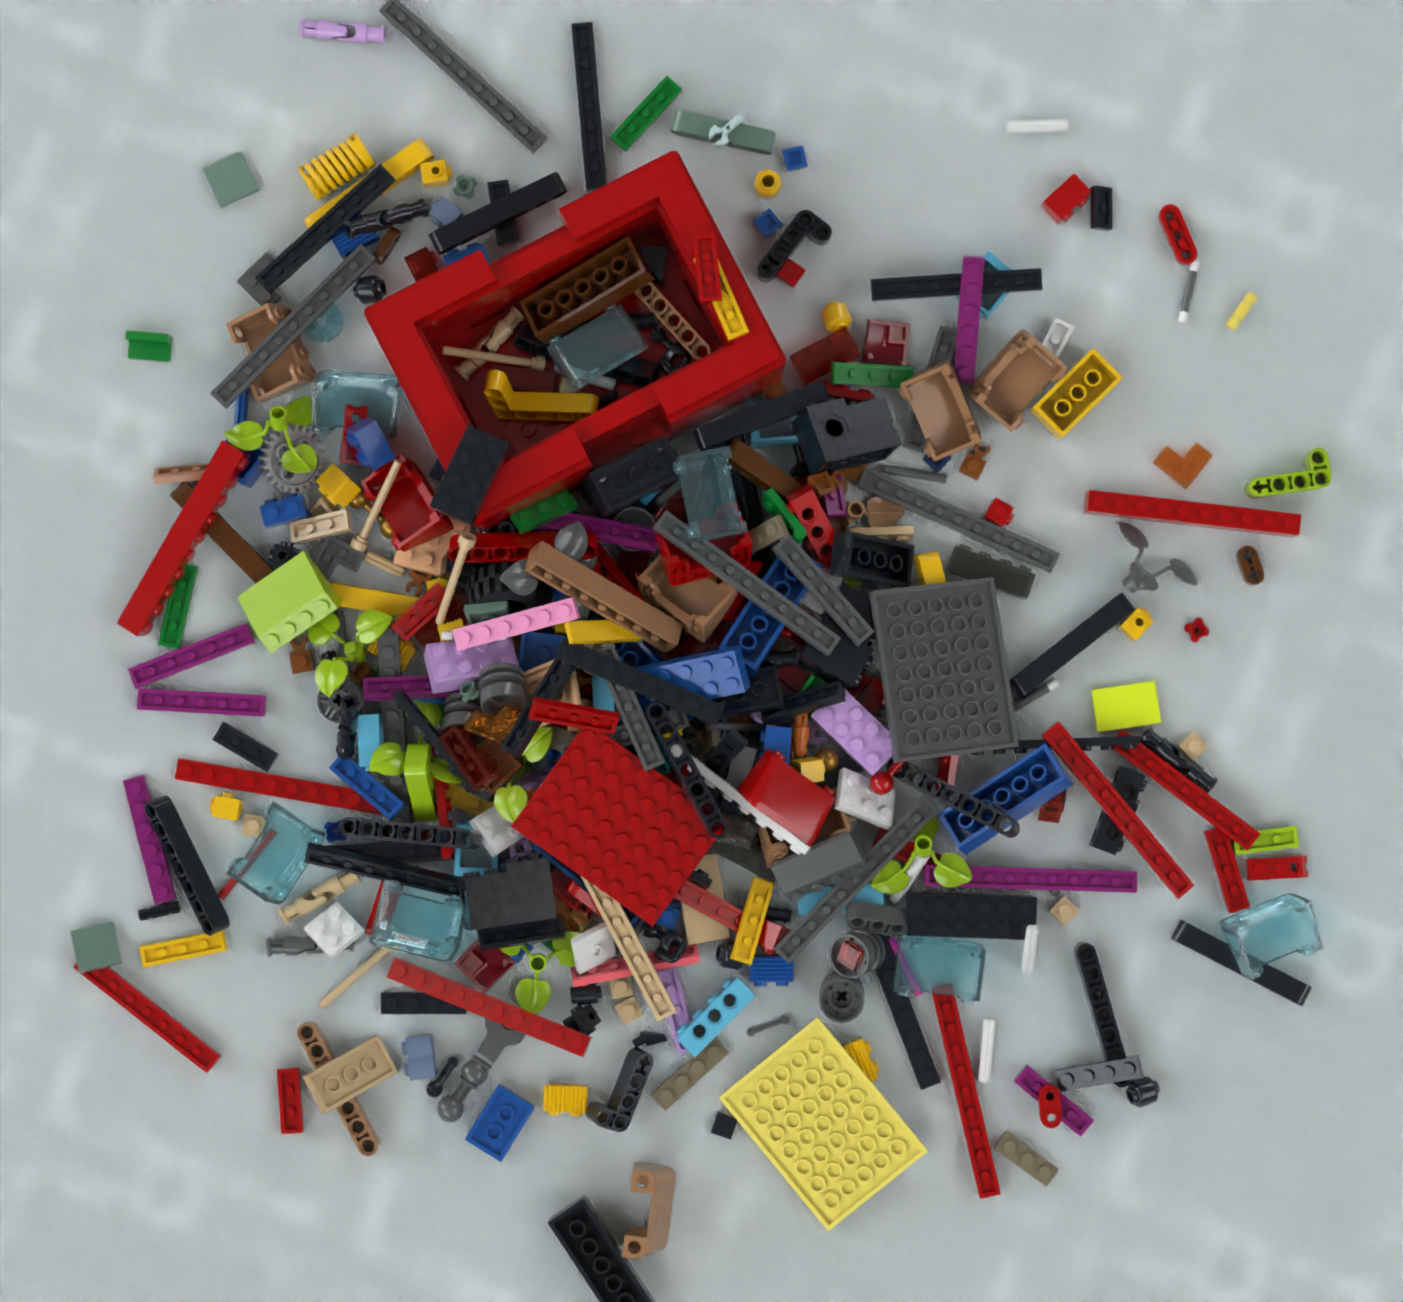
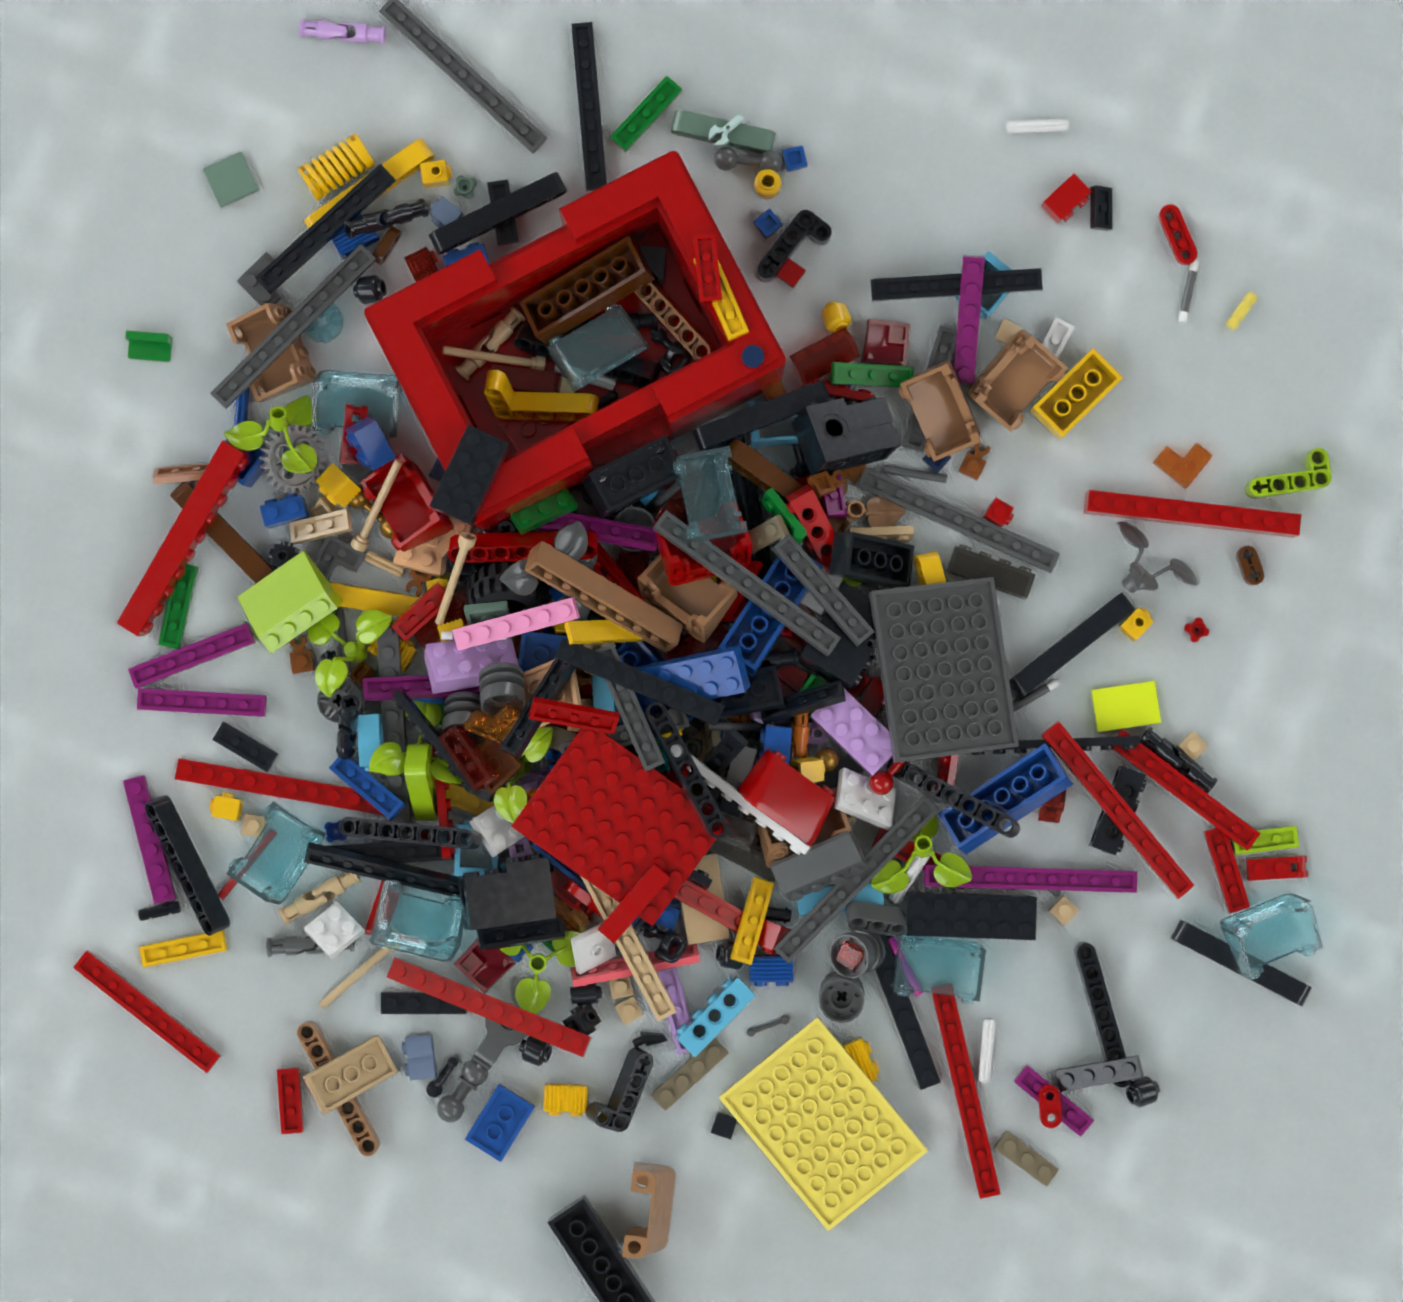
sand green tile [70,922,122,974] -> none
sand green plate [460,680,480,703] -> none
white axle [1021,925,1039,974] -> none
none -> black head [519,1036,552,1066]
none -> red tile [597,863,671,943]
none -> dark grey piece [714,147,783,172]
none -> dark blue tile [742,345,764,369]
none -> tan slope [994,318,1022,345]

